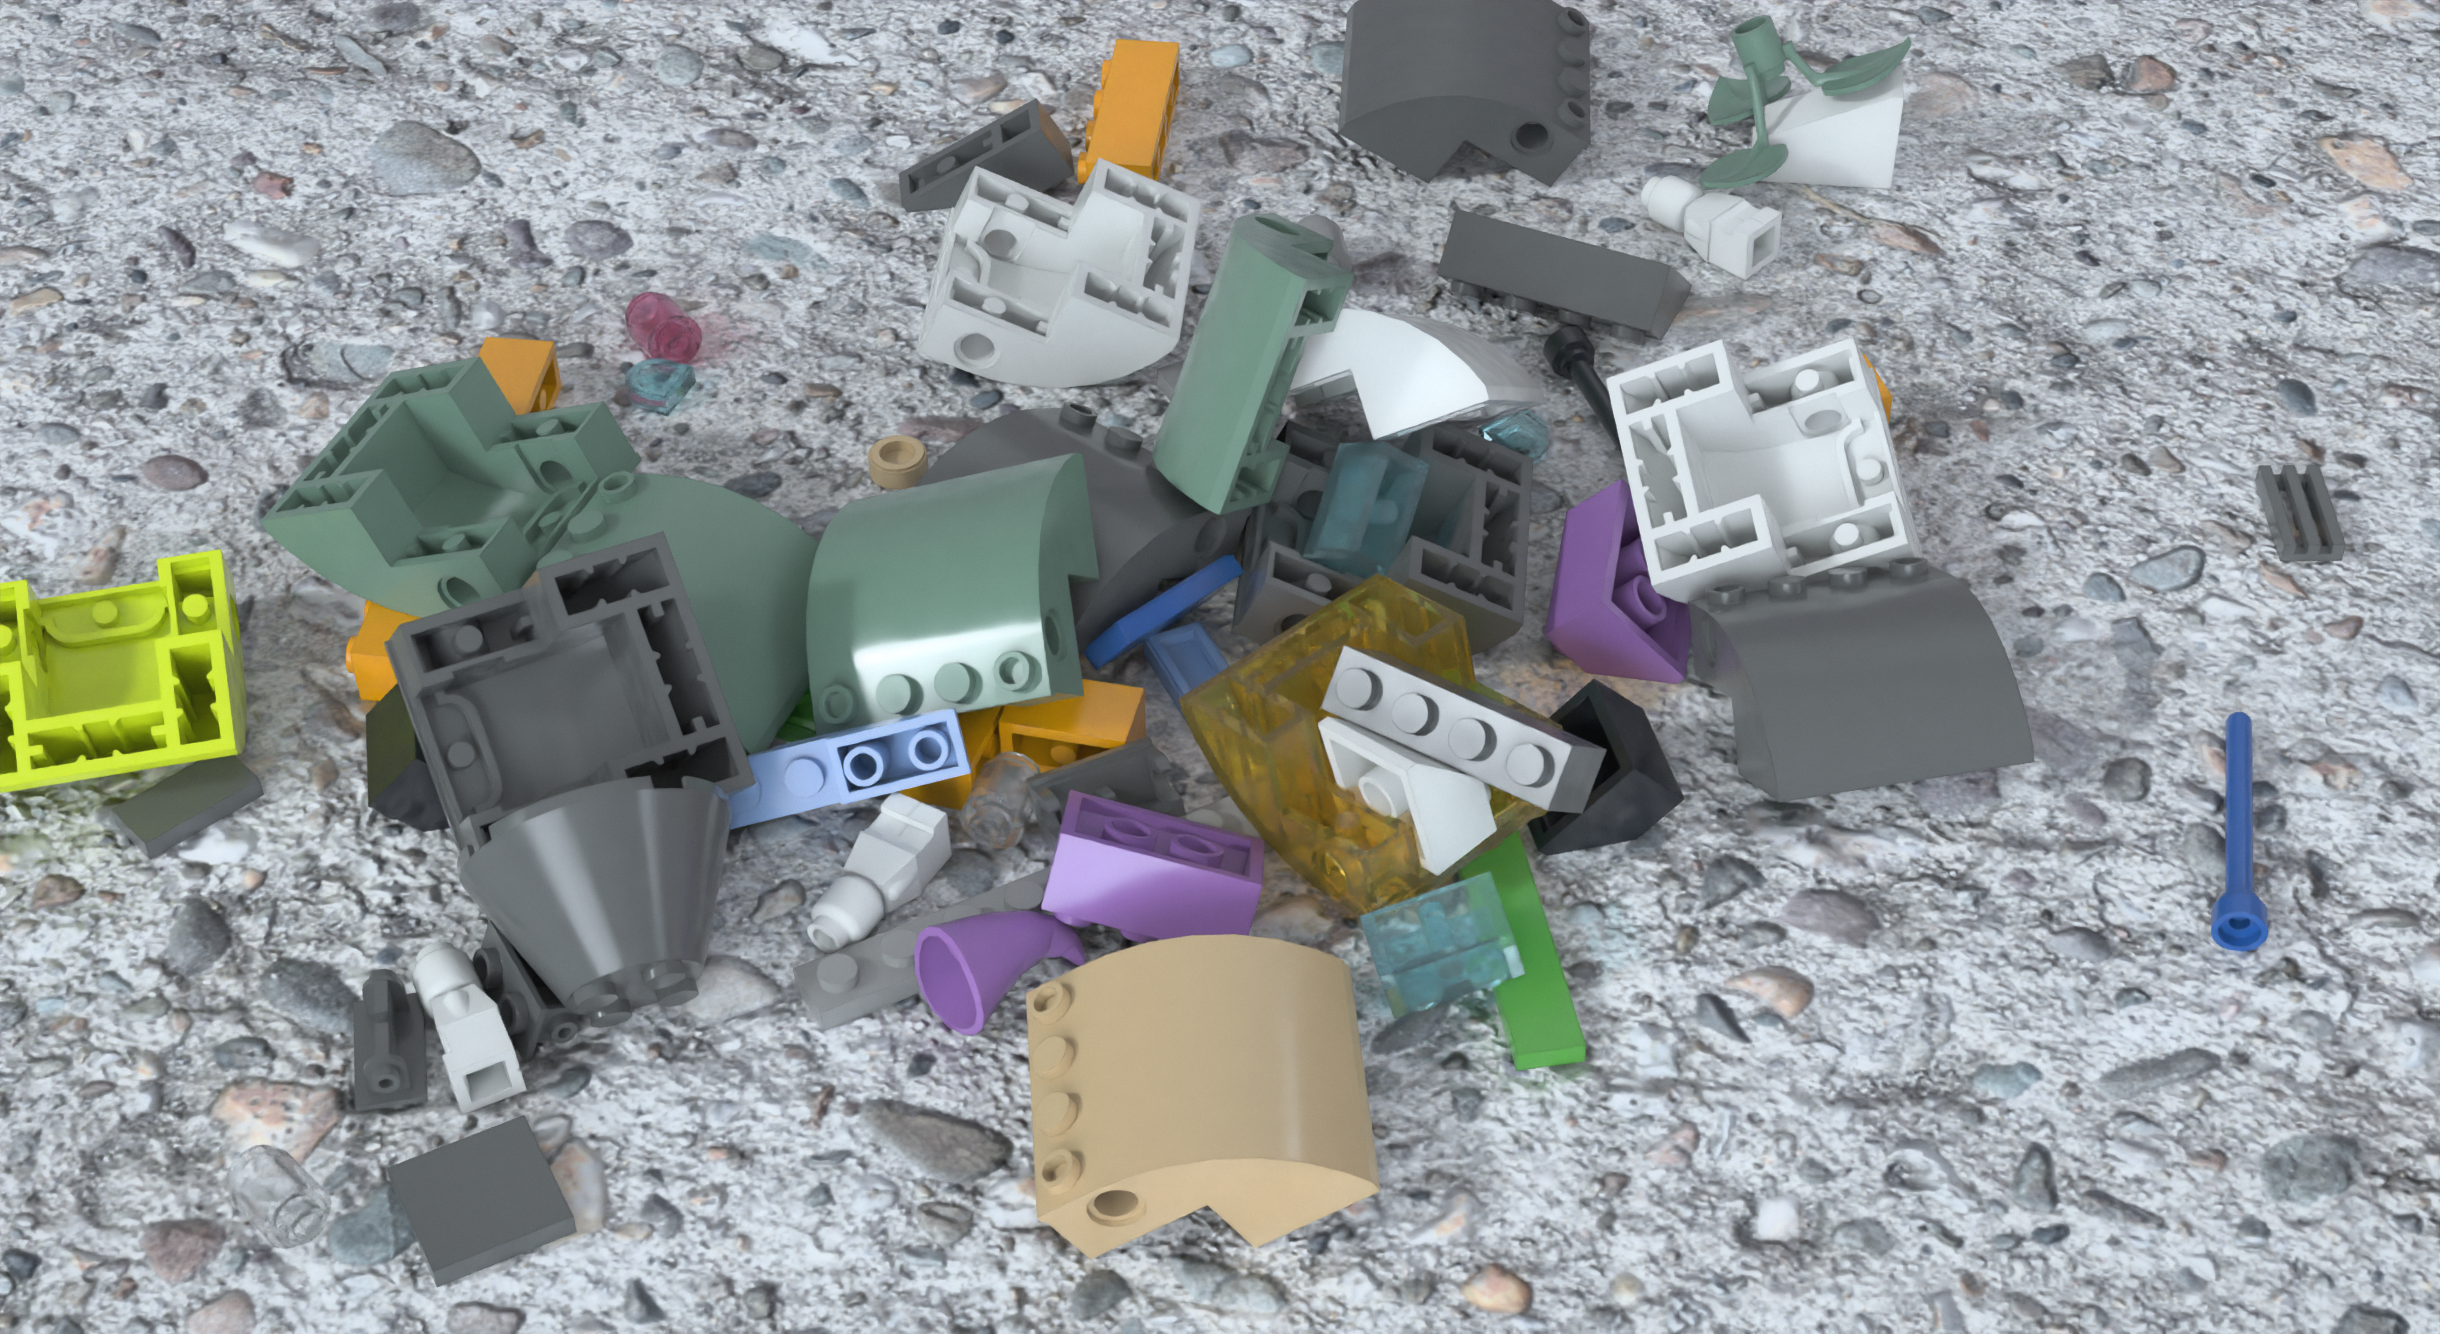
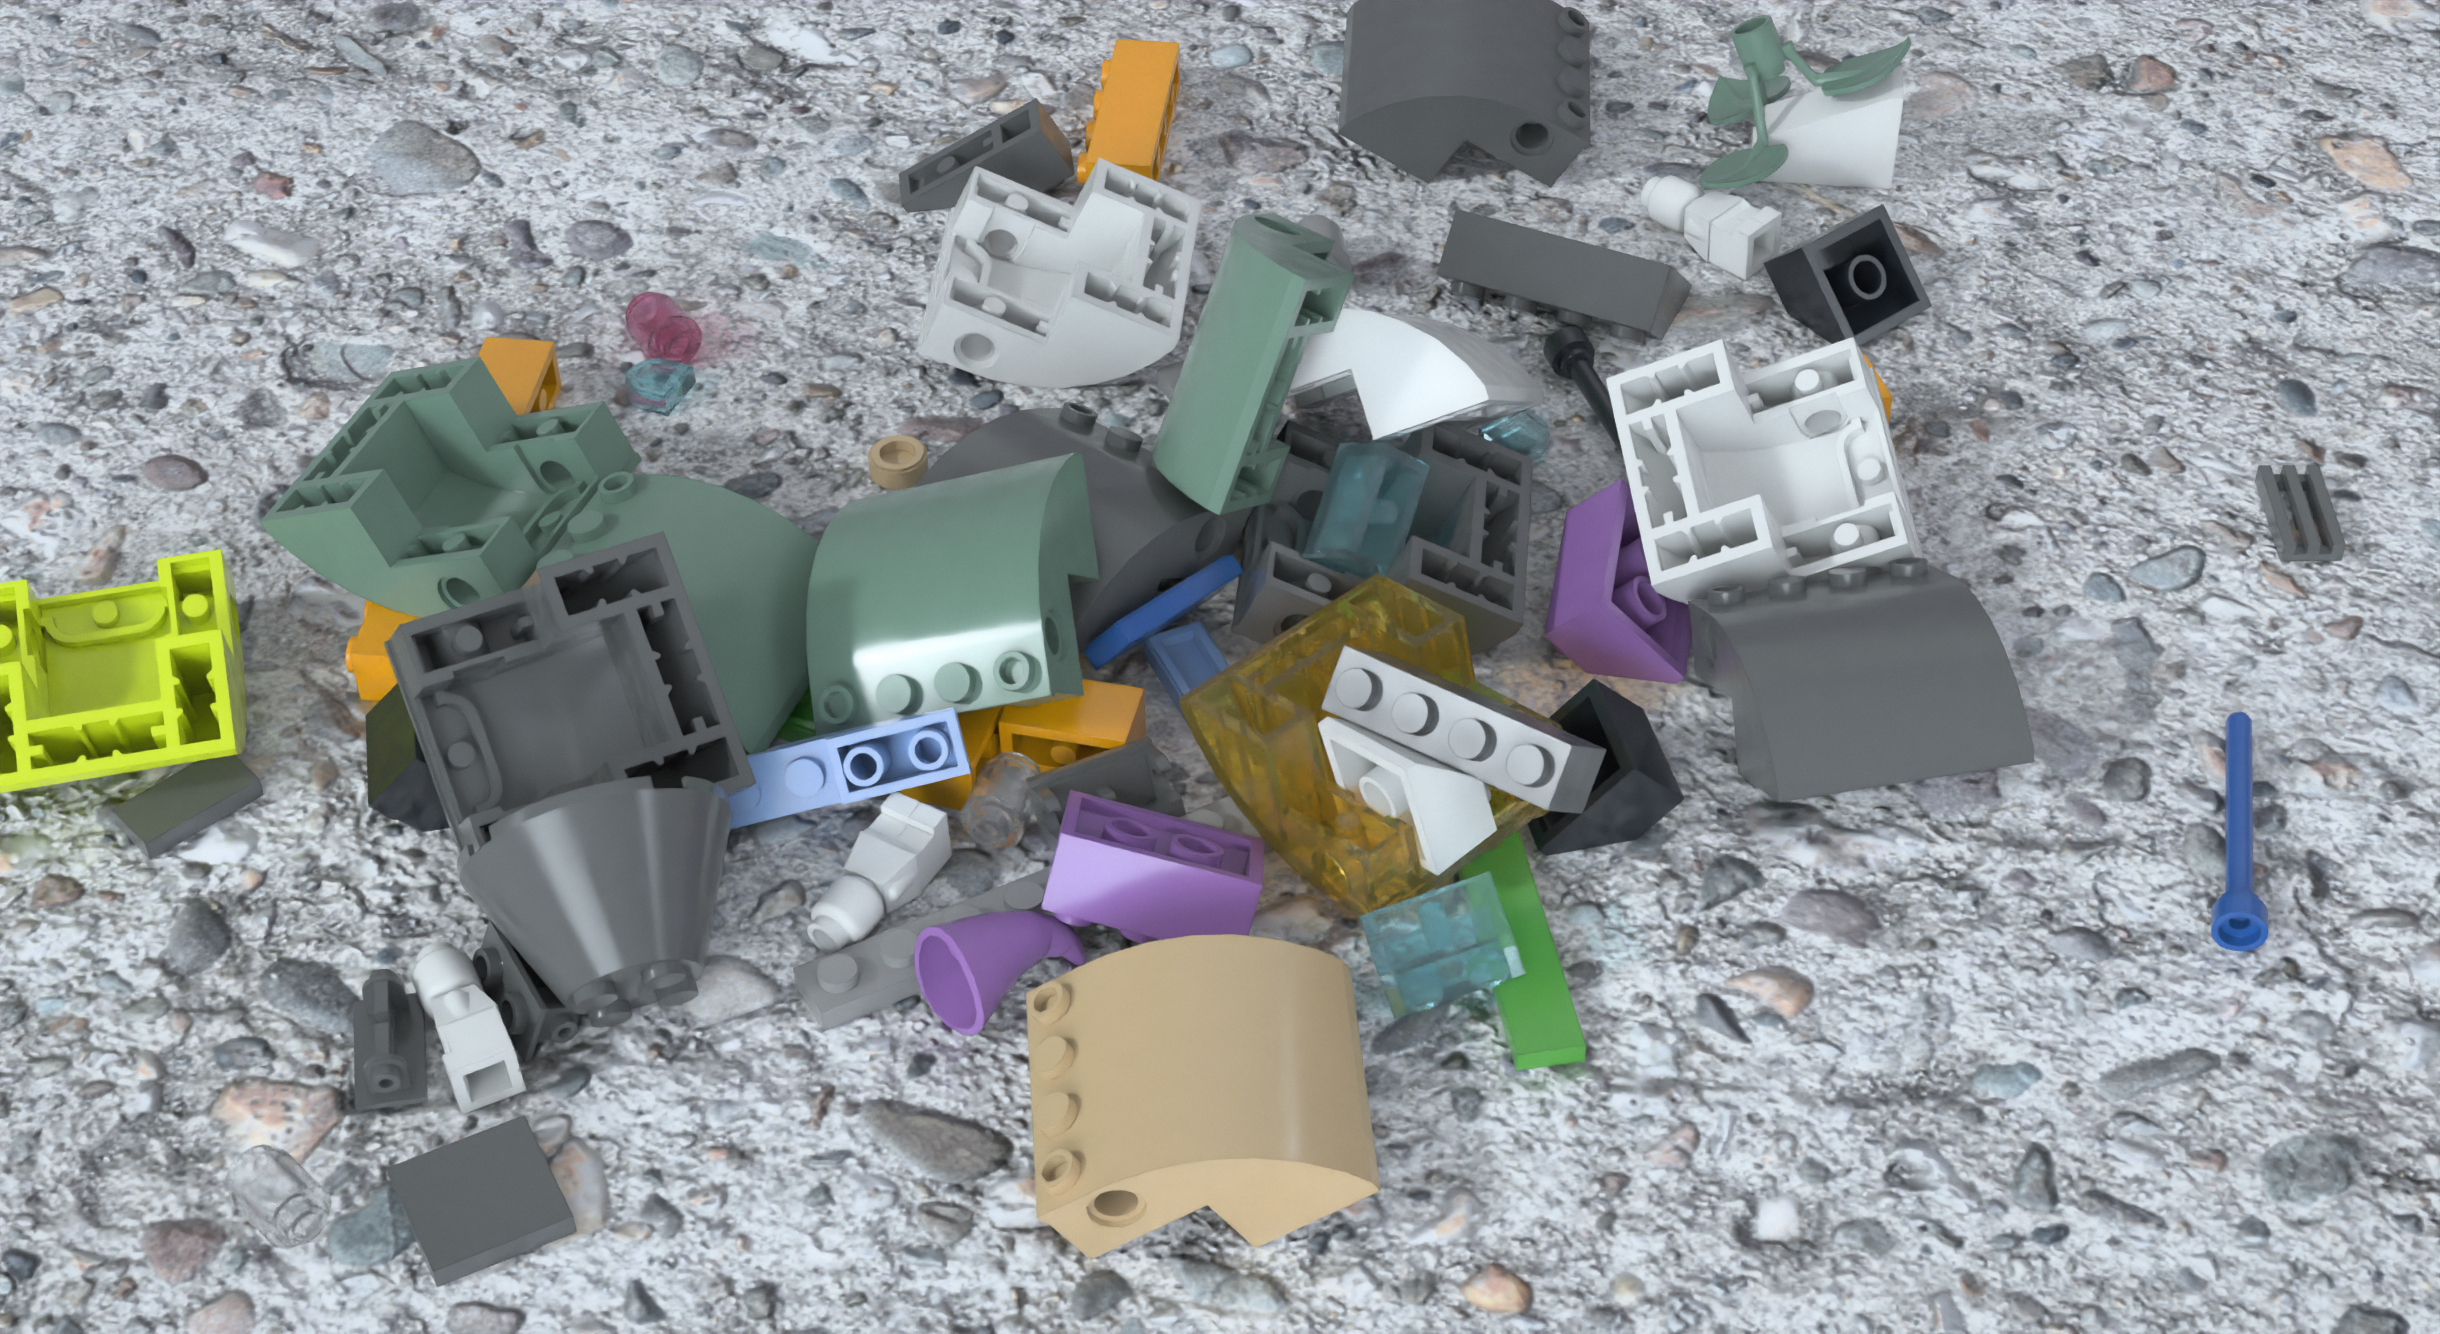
none -> black slope [1763,204,1932,347]

